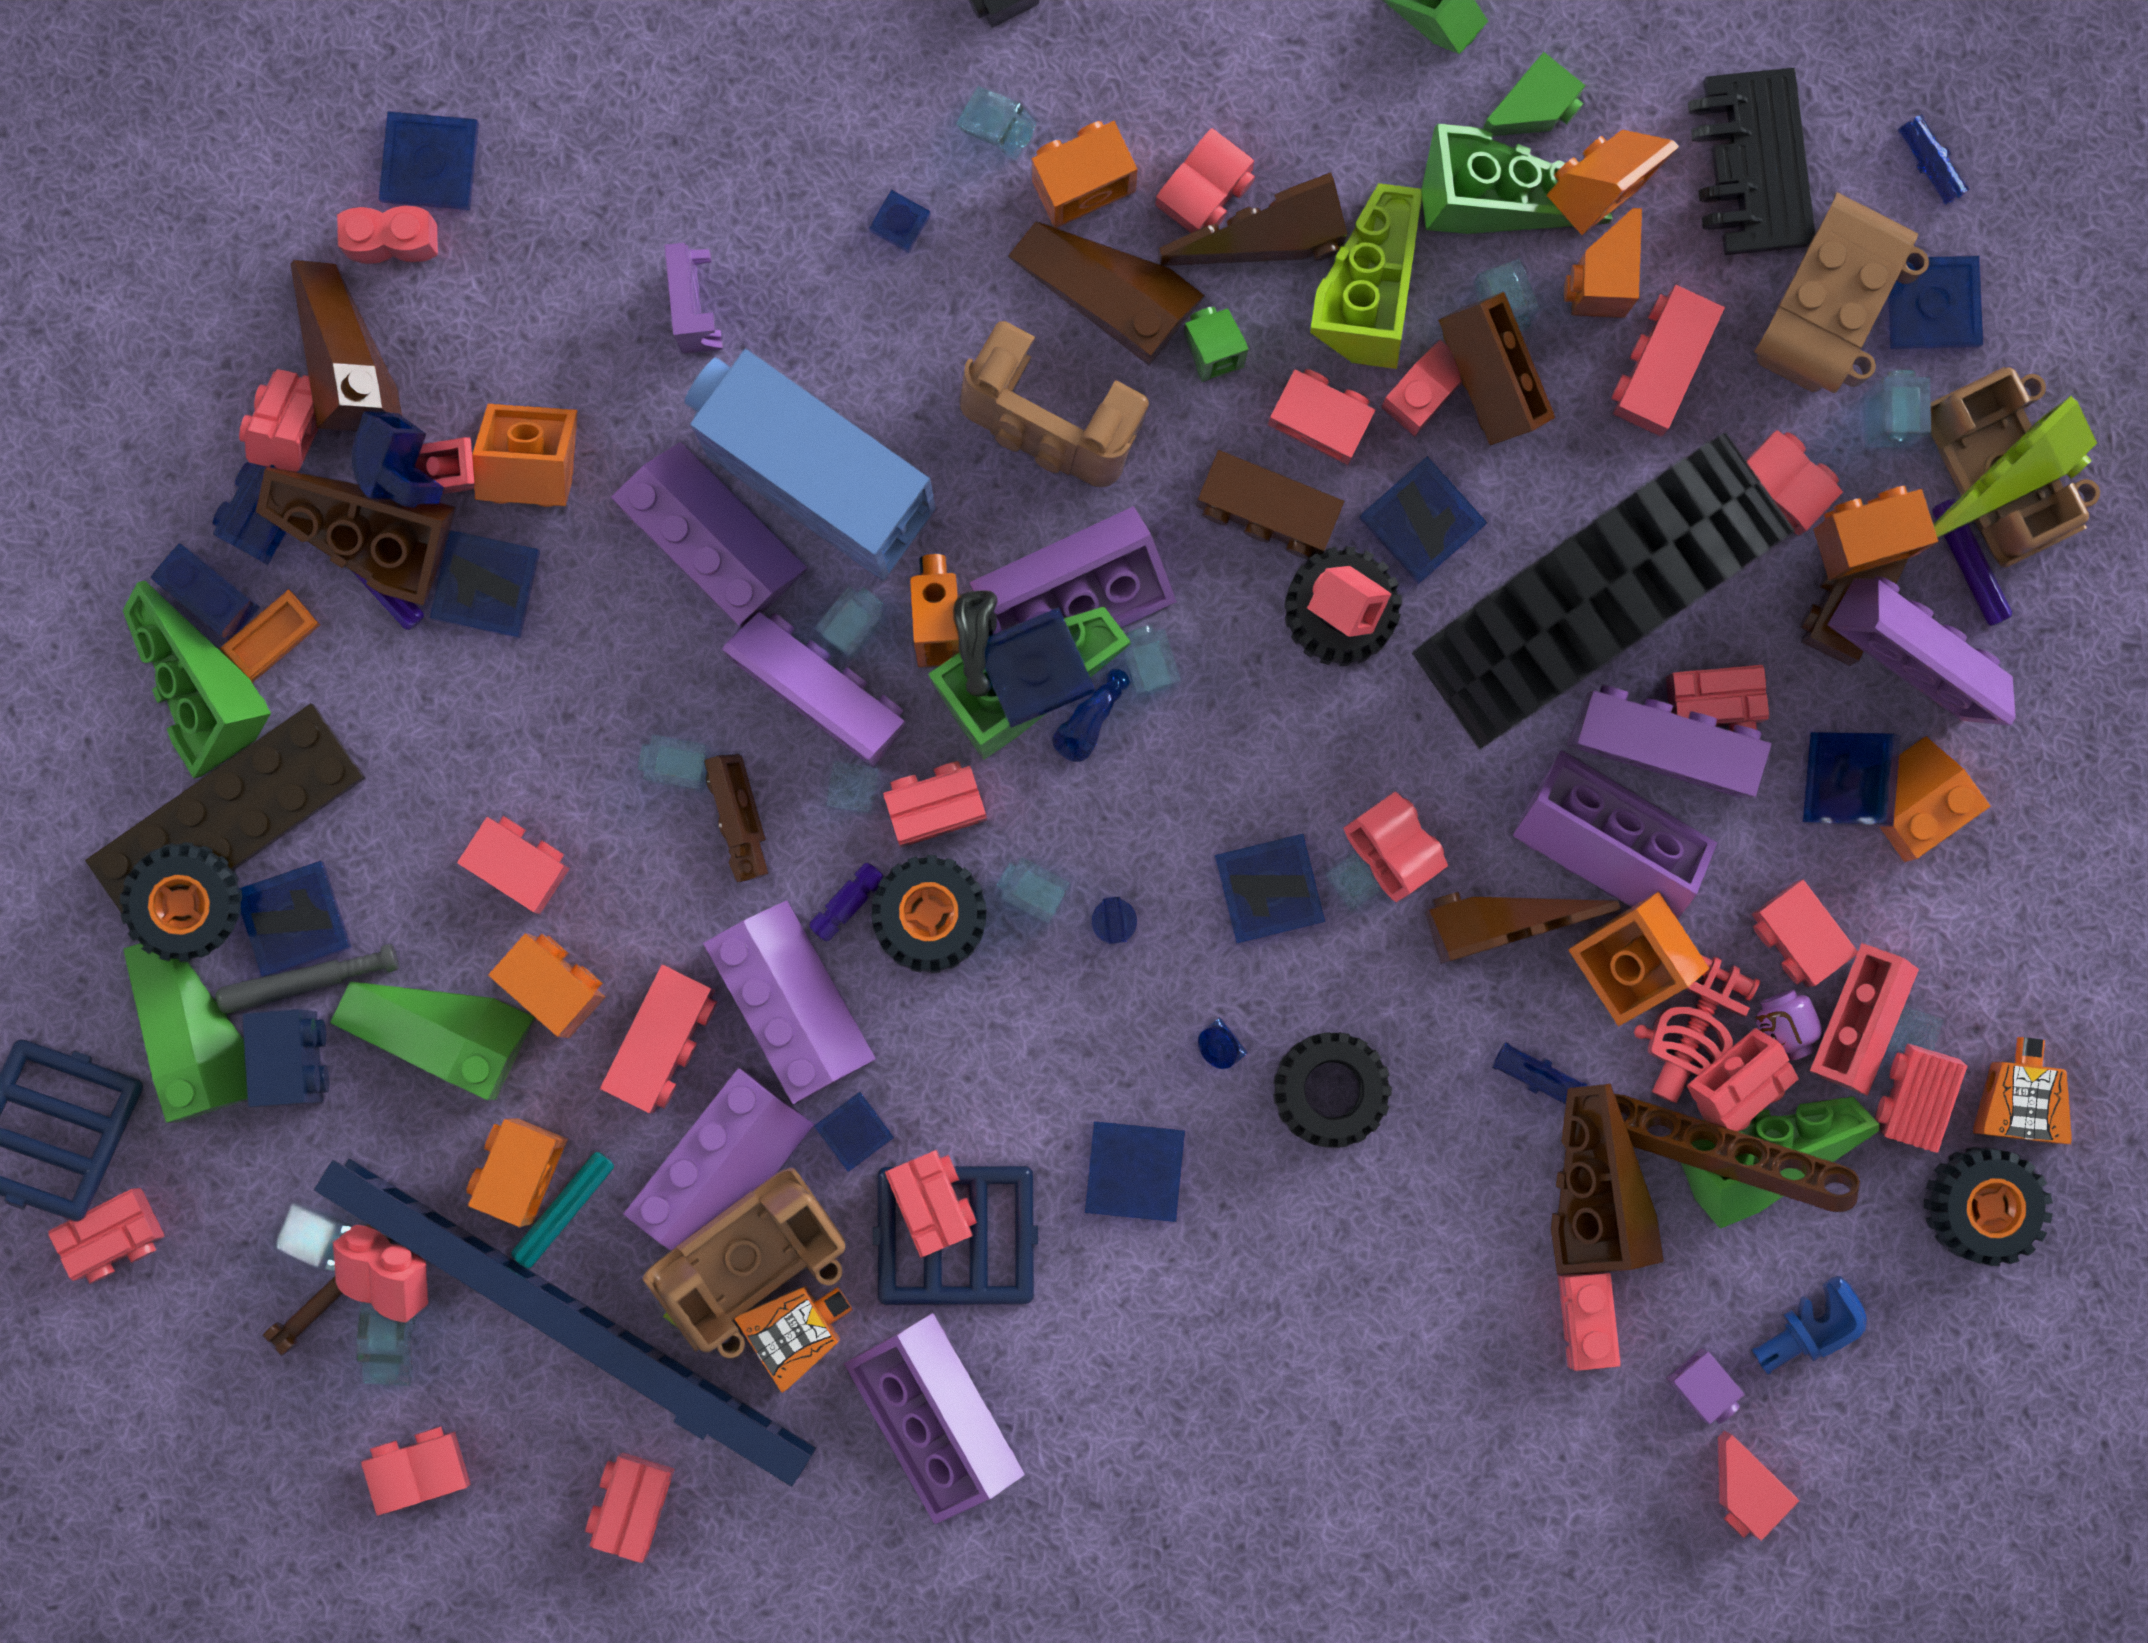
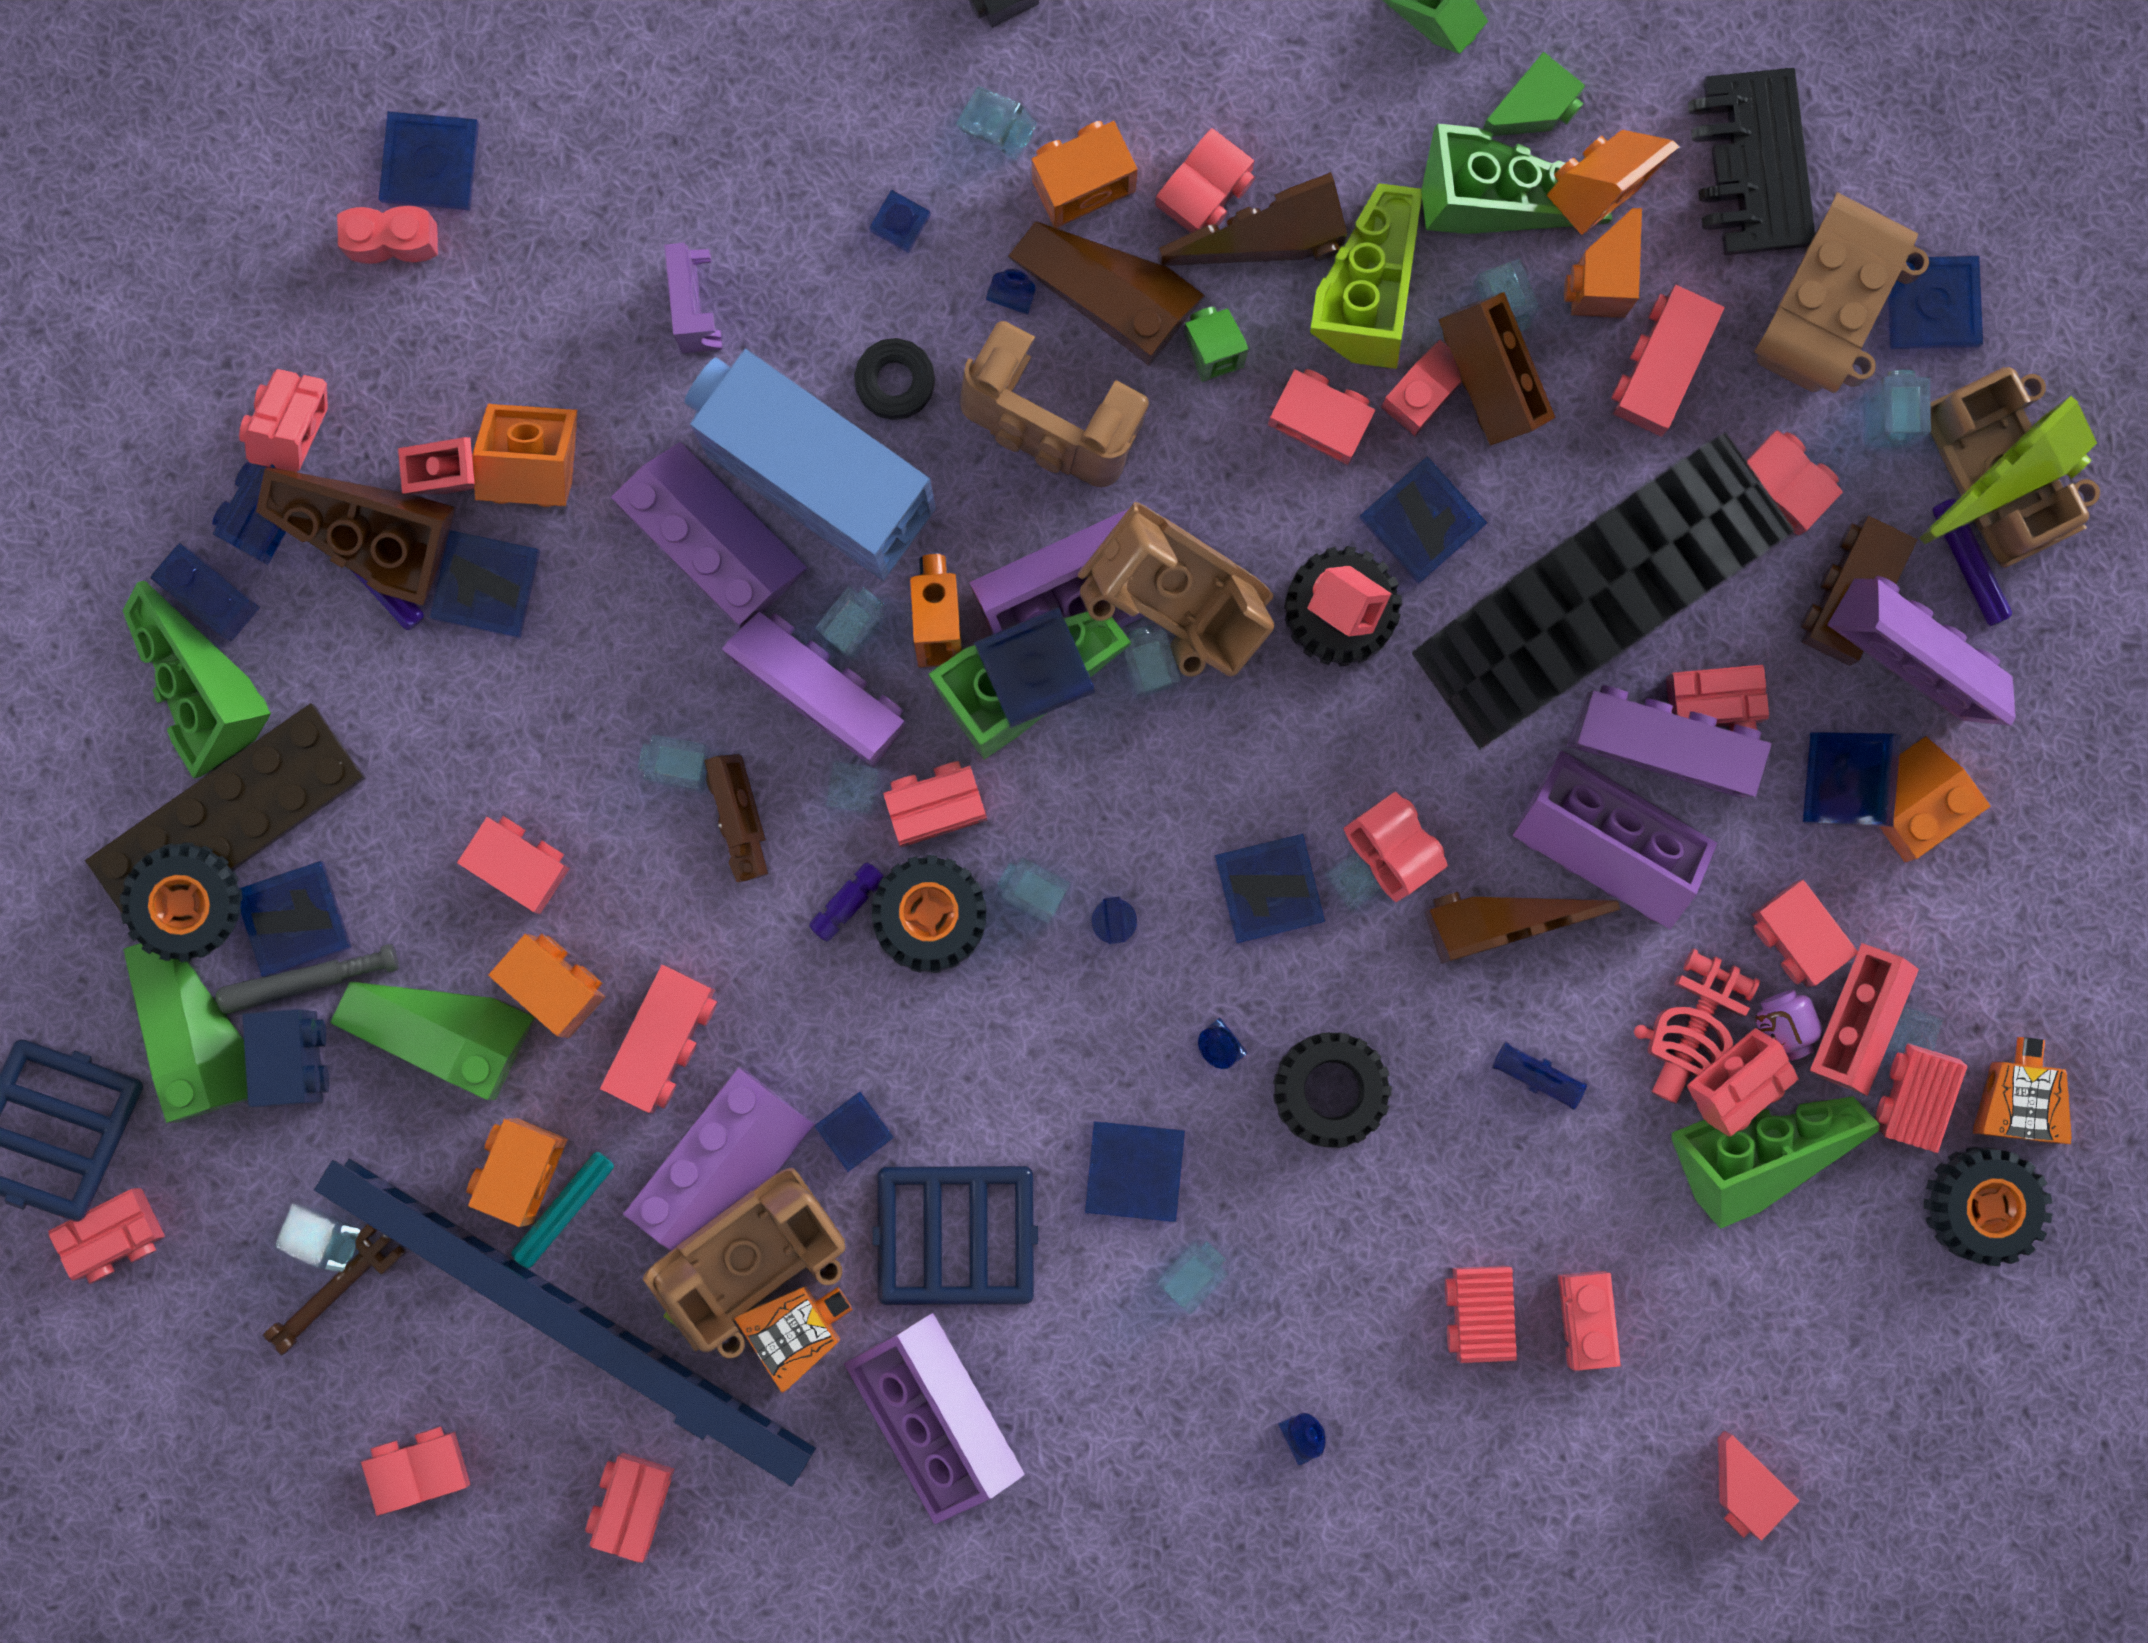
orange tile [219,589,321,683] -> none
reddish brown wedge [290,260,404,434] -> none
coral brick [333,1225,428,1322] -> none
clear blue brick [352,411,444,508] -> none
clear light blue brick [357,1302,417,1386] -> none
medium lavender slope [703,900,876,1104] -> none
coral brick [885,1150,977,1258] -> none
pearl dark grey piece [953,590,998,697] -> none
clear blue piece [1052,669,1131,762] -> none
reddish brown brick [1196,450,1345,560] -> none
reddish brown wedge [1551,1084,1664,1274] -> none
orange brick [1568,891,1710,1027] -> none
reddish brown beam [1614,1094,1860,1212] -> none
medium lavender brick [1666,1348,1745,1424] -> none
blue piece [1751,1276,1867,1375] -> none
orange brick [1813,486,1938,581] -> none
clear blue pin [1897,114,1970,206] -> none
none -> black tyre [854,338,935,420]
none -> clear blue plate [986,269,1036,315]
none -> medium nougat container [1077,502,1274,677]
none -> clear light blue brick [1155,1240,1228,1314]
none -> clear blue plate [1278,1413,1325,1465]
none -> coral brick [1445,1266,1517,1363]

